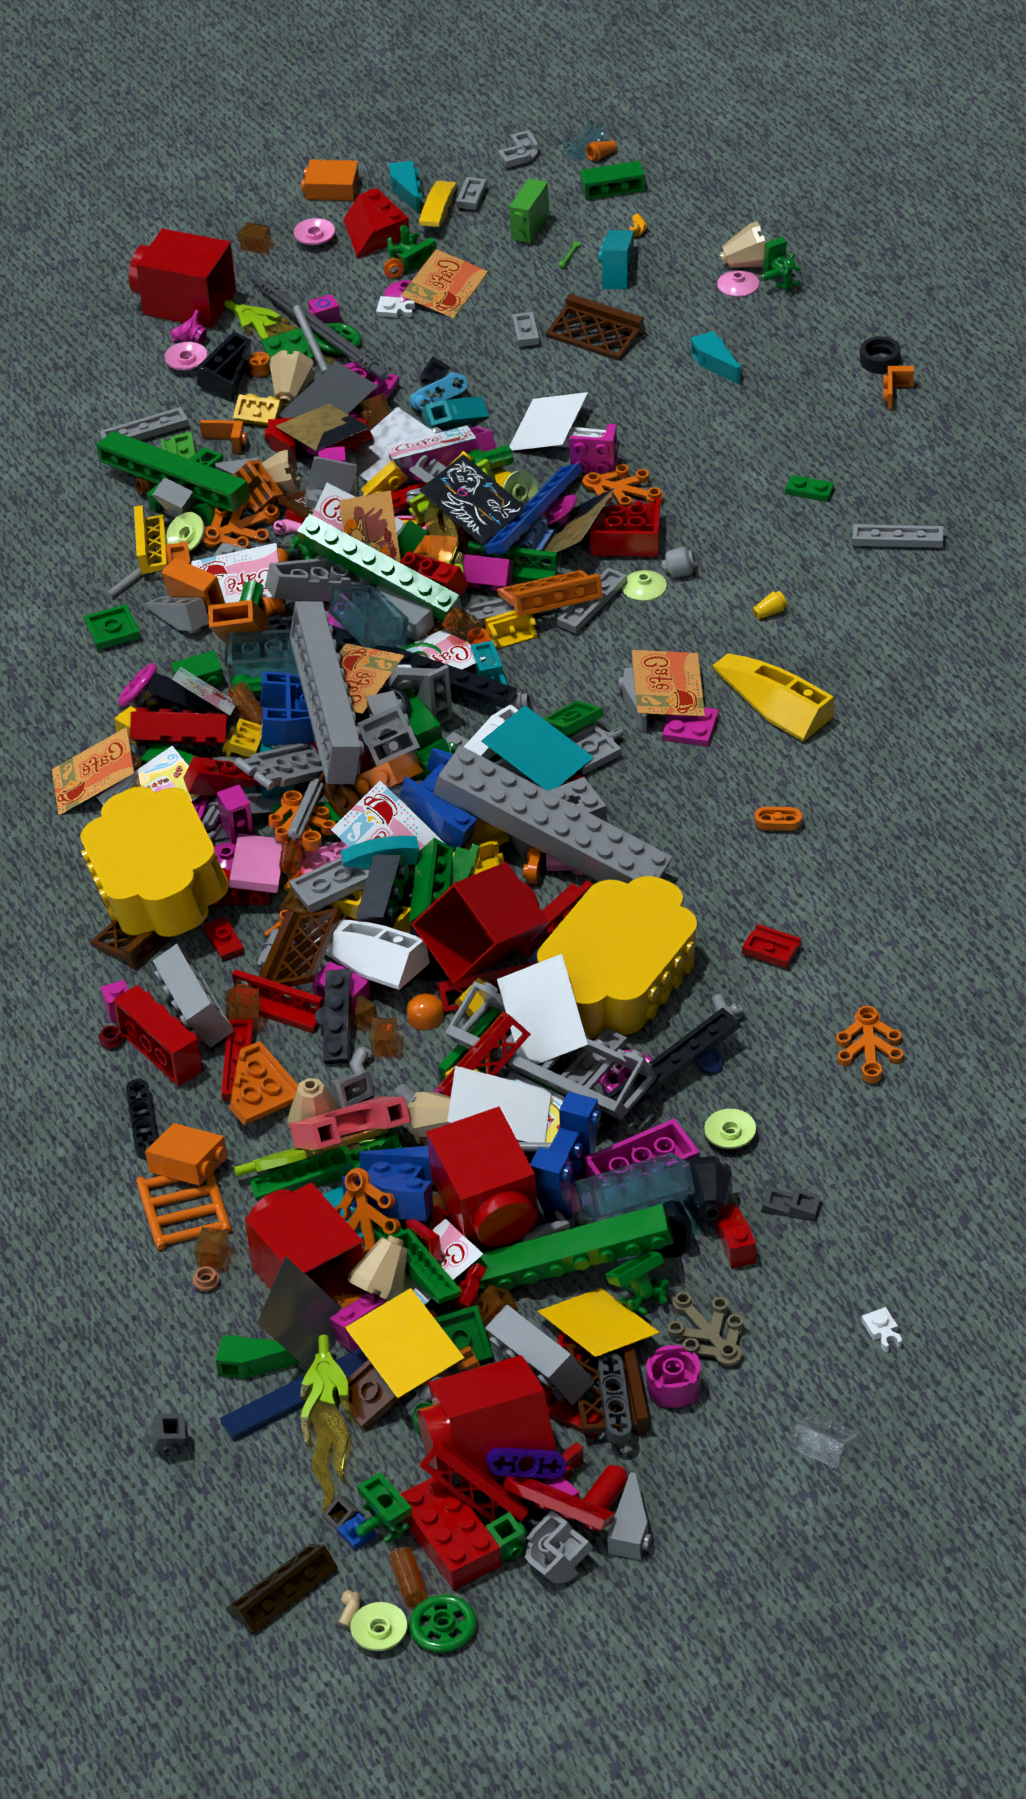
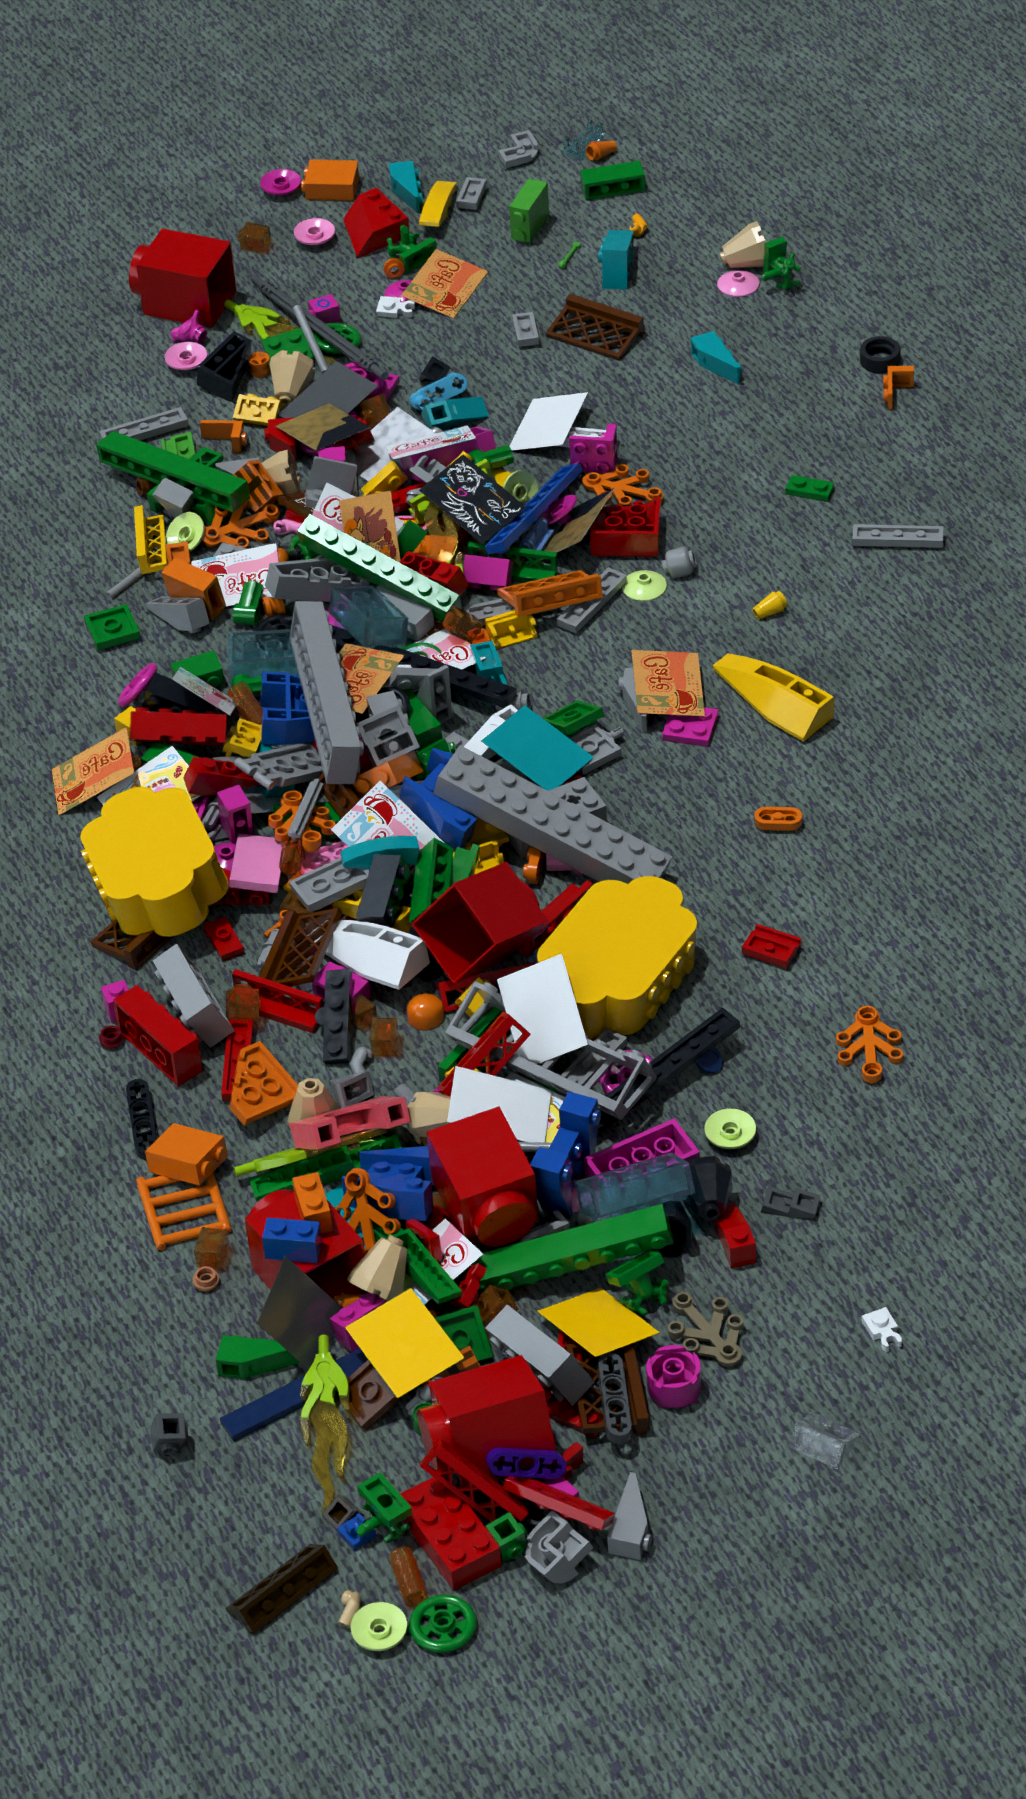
orange brick [208,600,269,644] -> none
red brick [583,1465,628,1510] -> none
light grey arm [712,994,744,1020] -> none
none -> dark pink dish [260,169,301,195]
none -> blue brick [262,1218,322,1263]
none -> orange brick [292,1172,333,1234]

